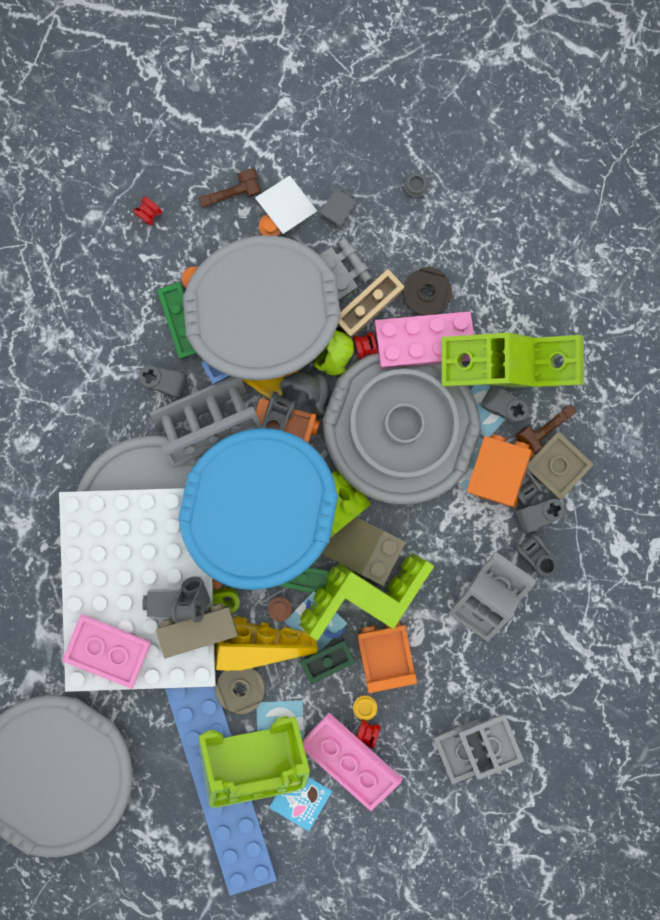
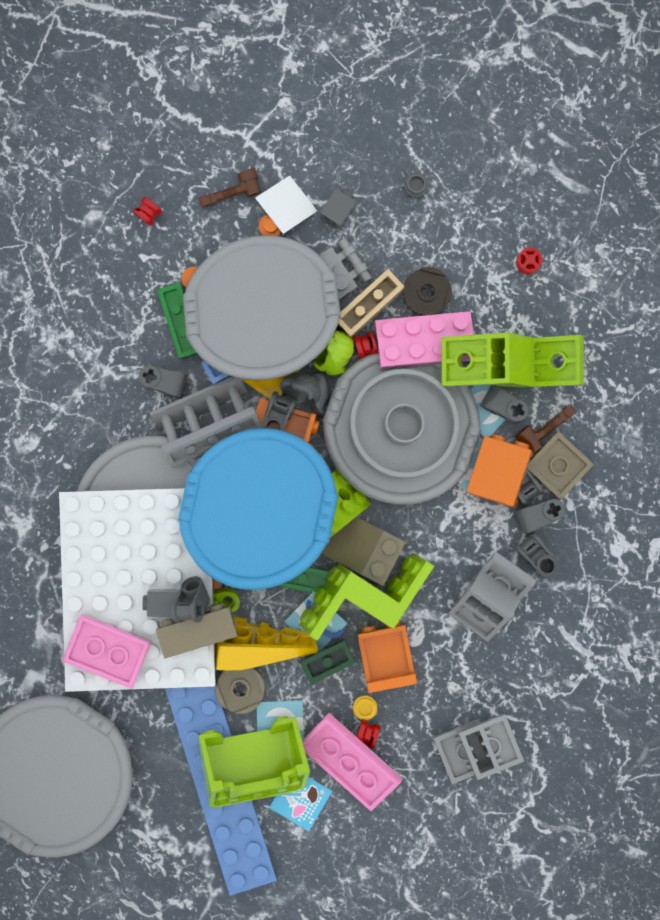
dark orange plate [267,597,292,622] -> none
none -> red wheel [516,247,543,275]

